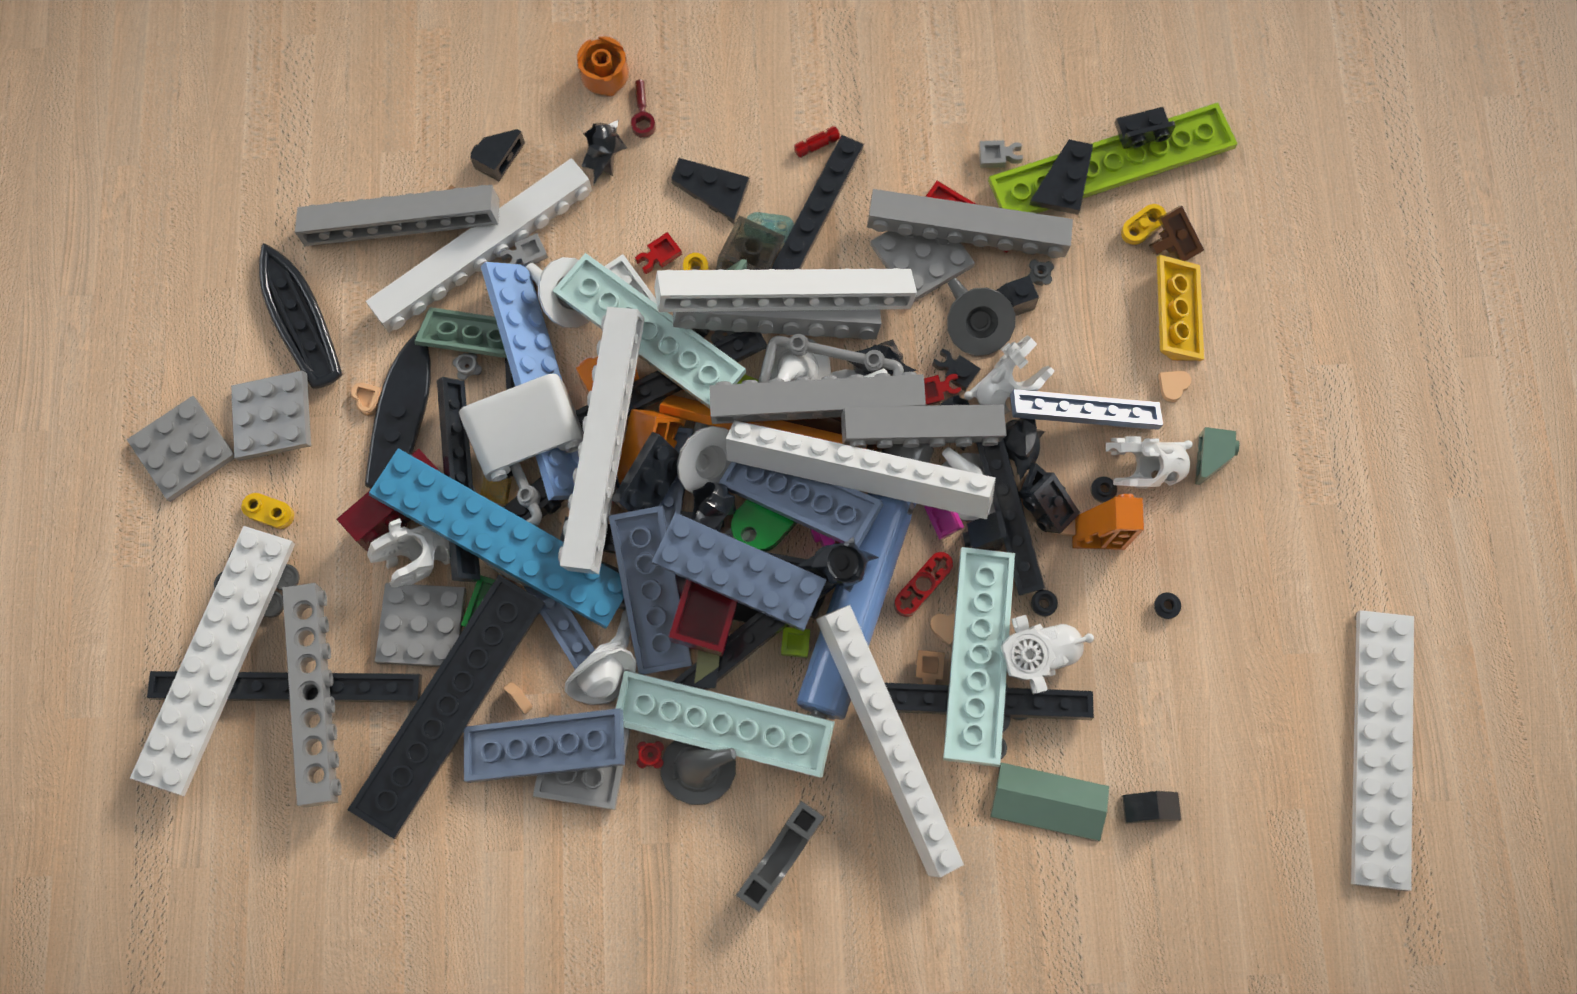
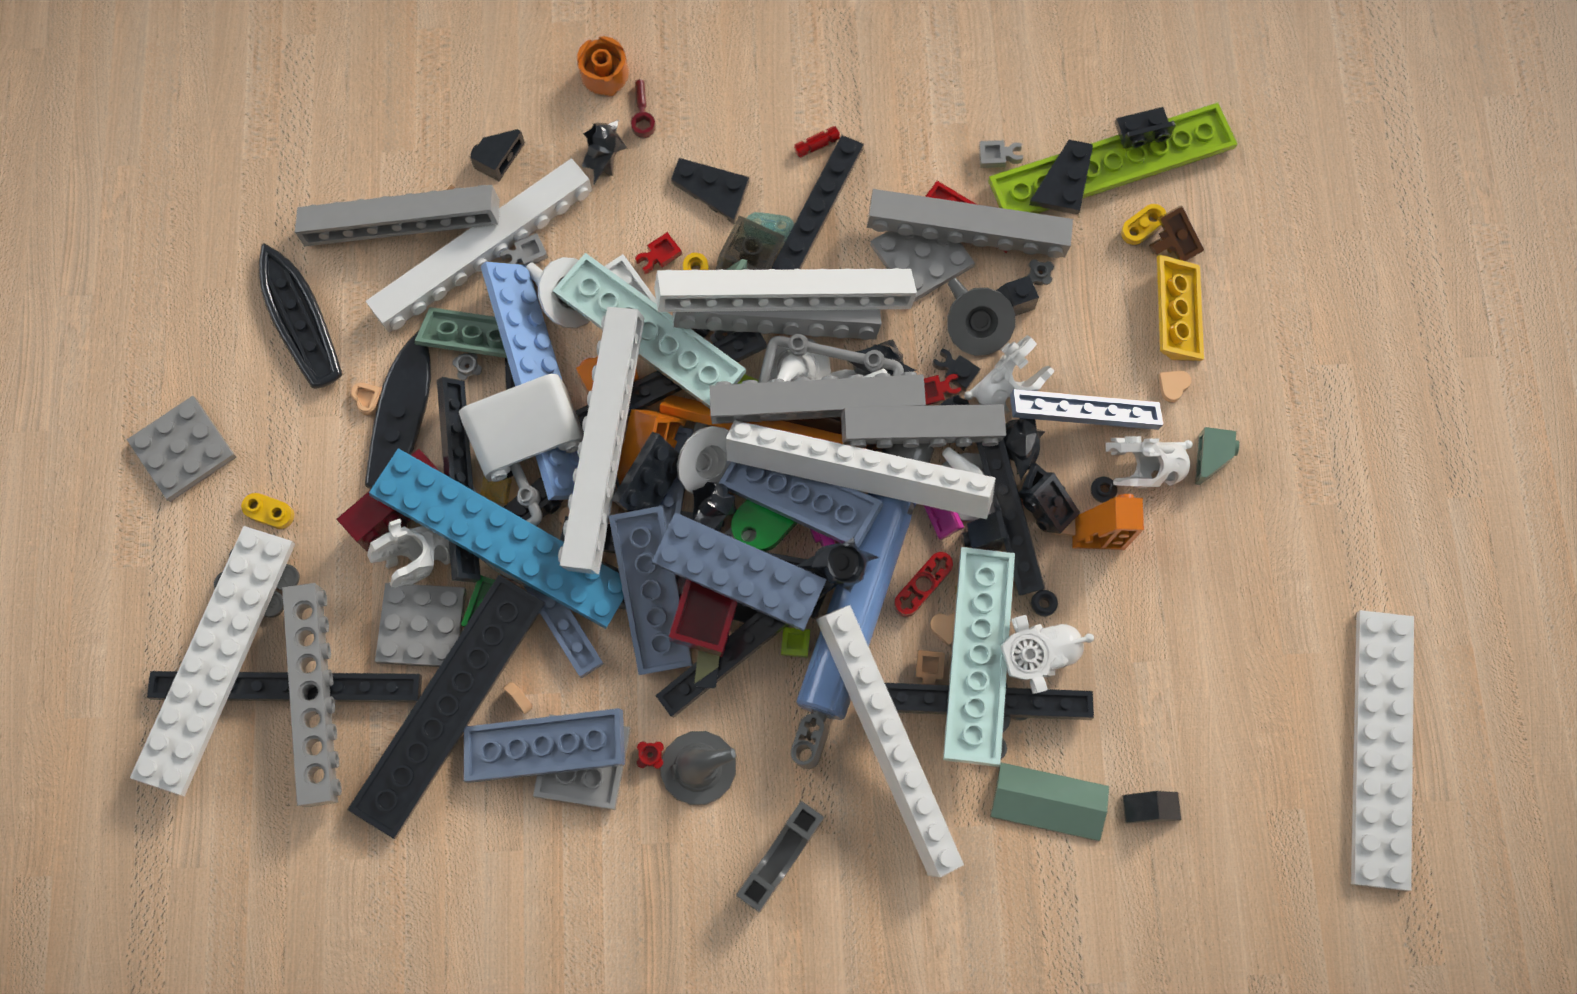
light grey plate [231,371,311,461] -> none
white hat [564,610,637,705] -> none
light aqua plate [616,671,835,777] -> none
black plate [1154,592,1181,619] -> none

